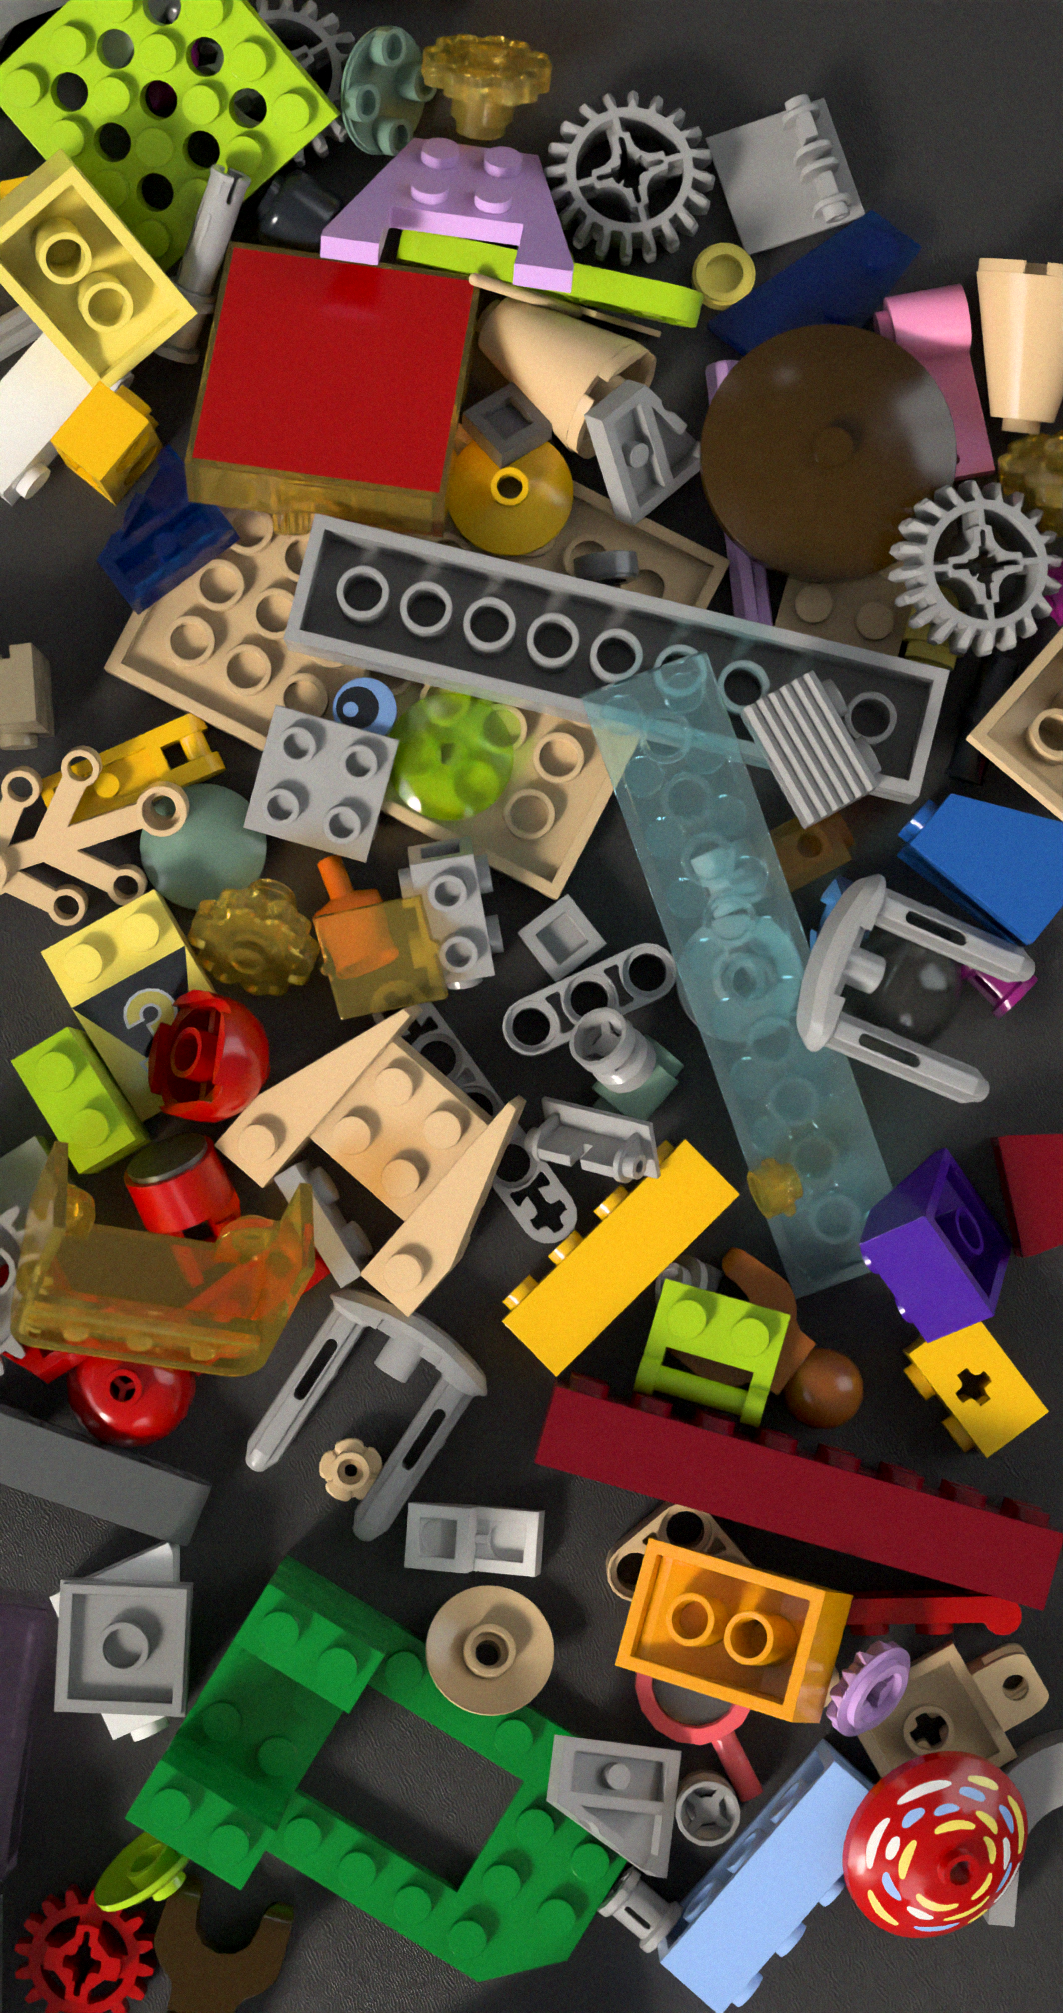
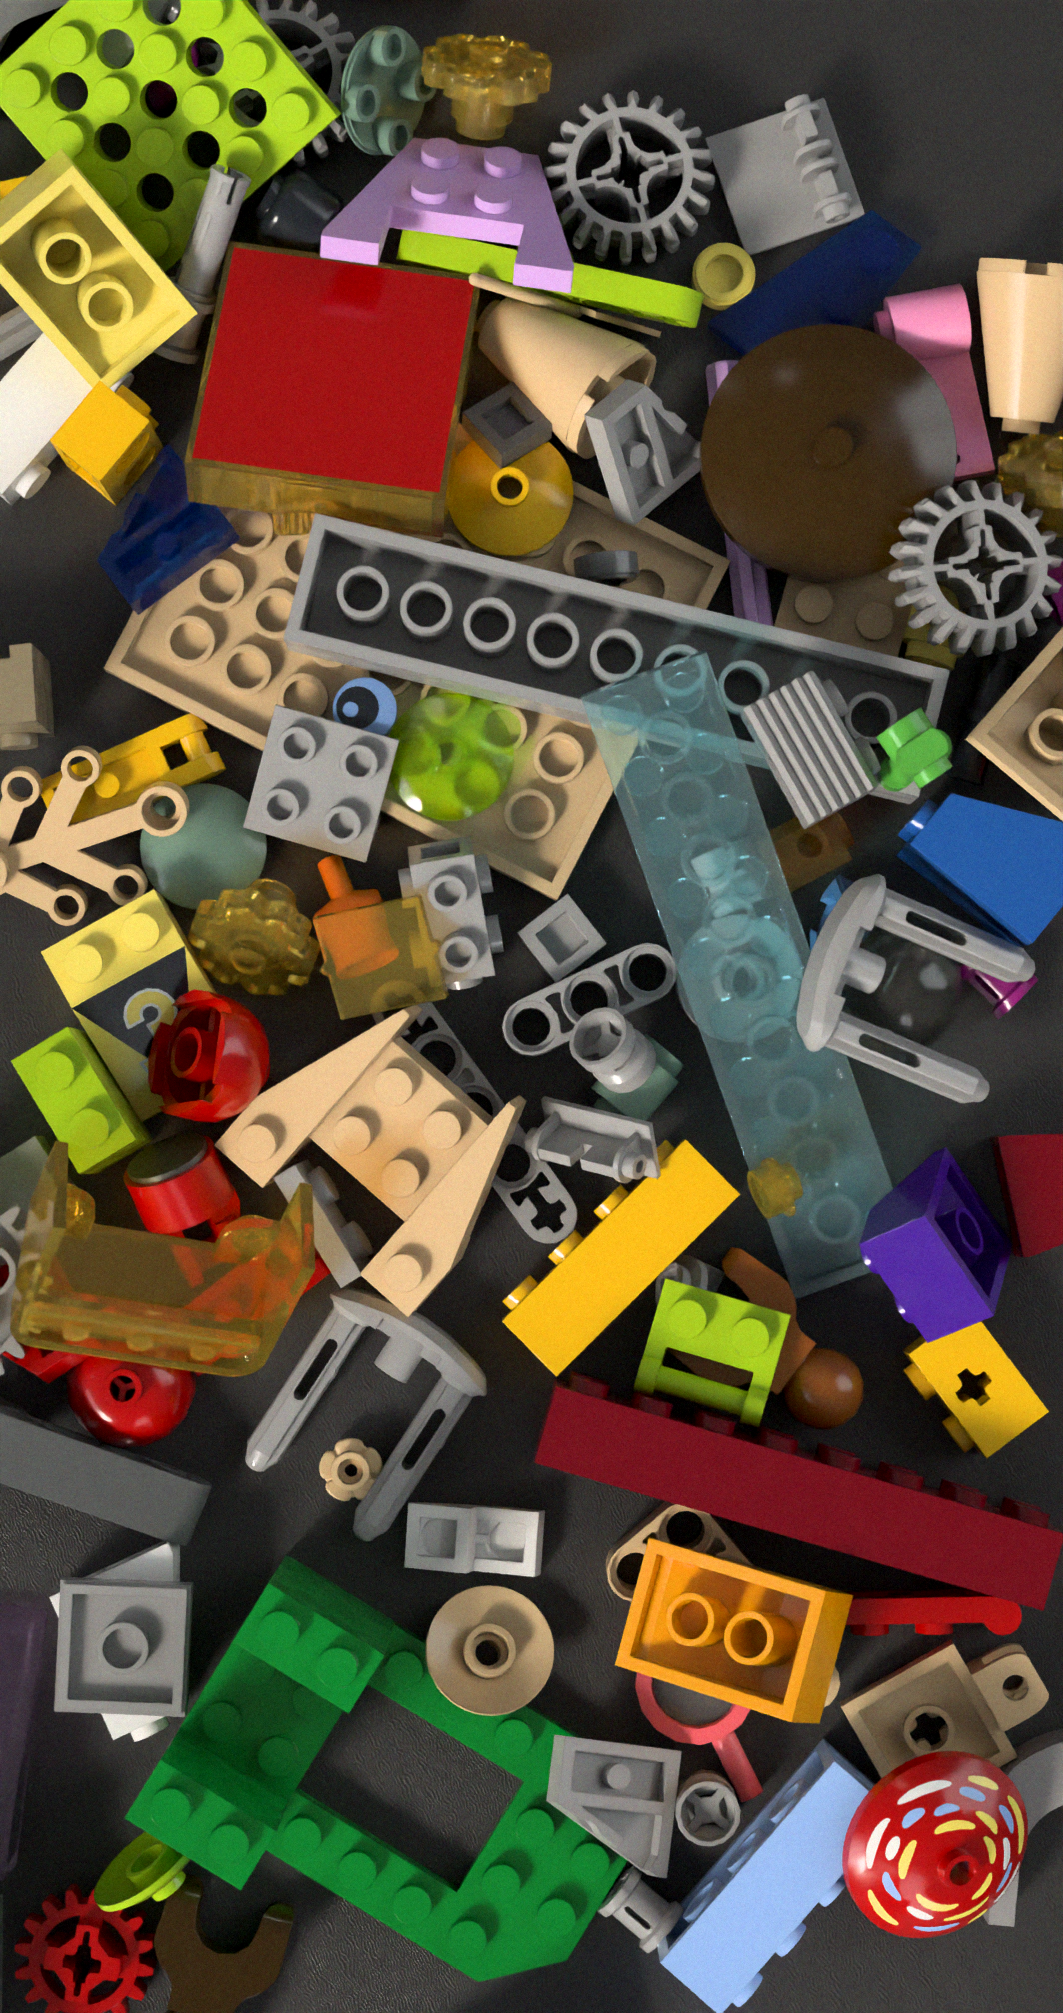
lavender gear [826,1640,910,1737] -> none
none -> bright green plate [876,707,953,792]

